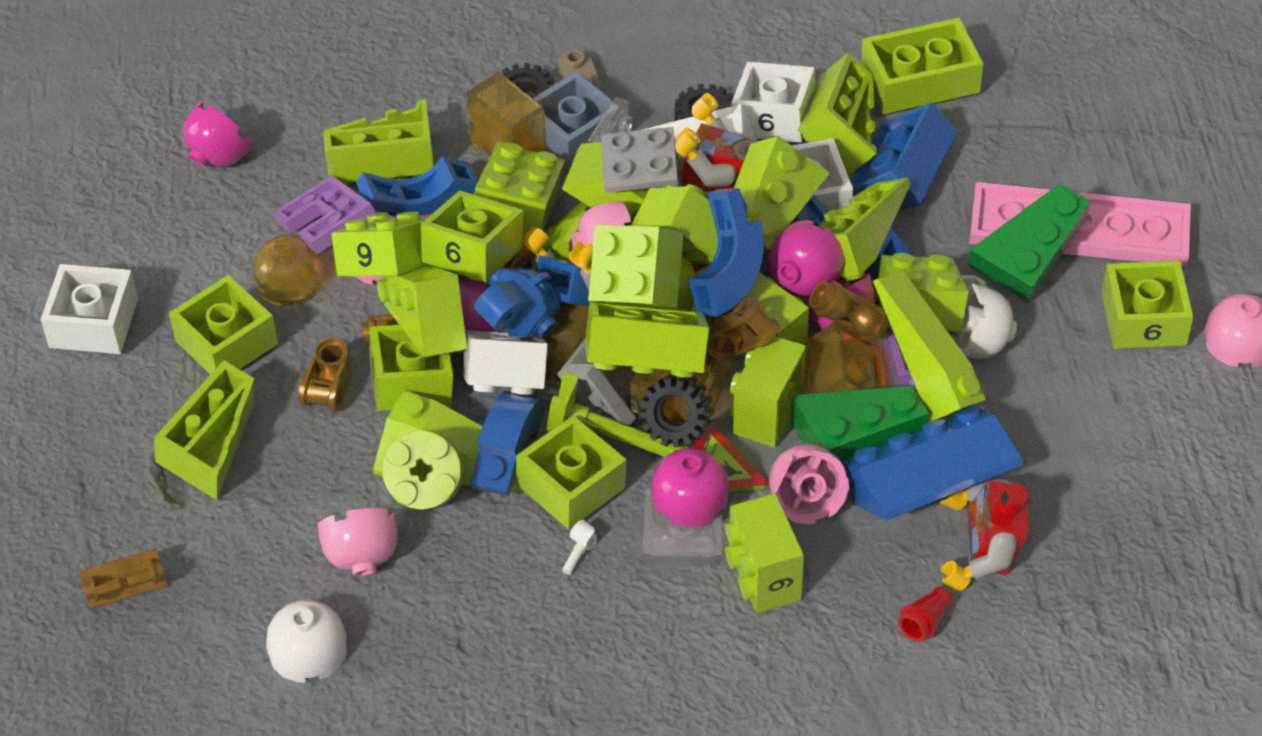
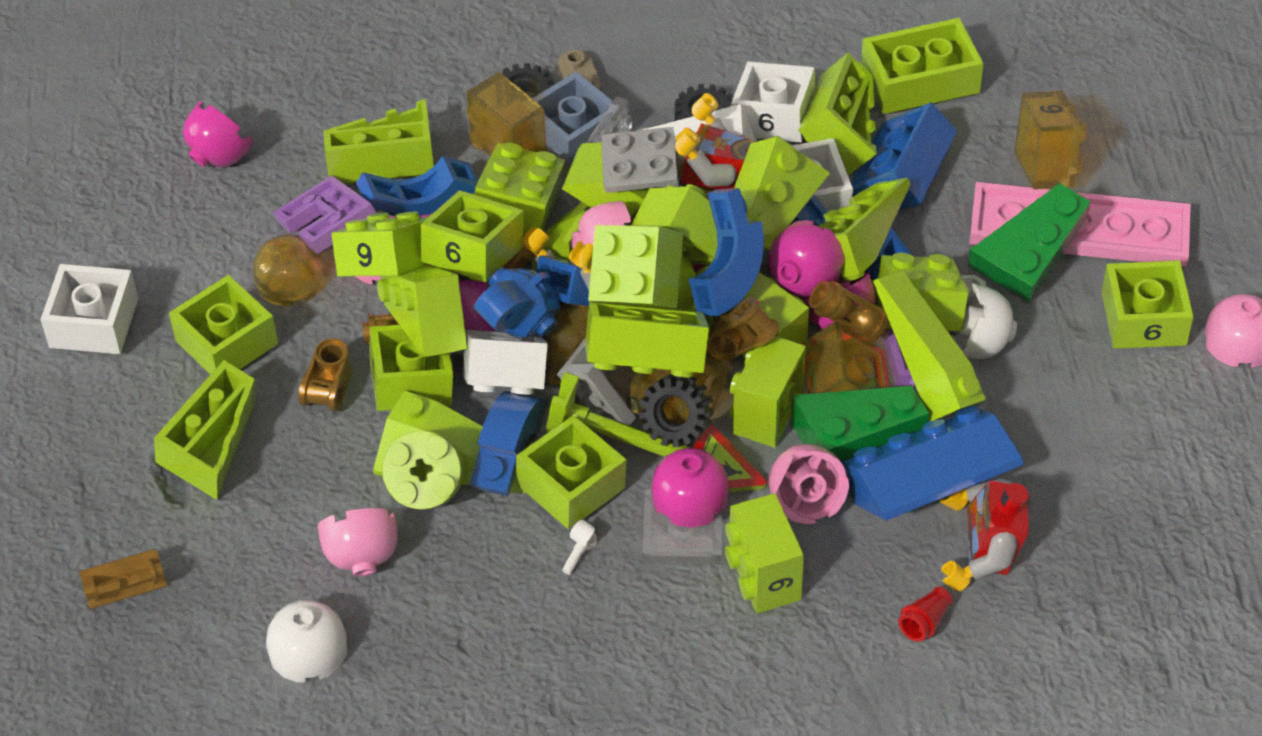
none -> clear yellow brick [1014,91,1086,190]

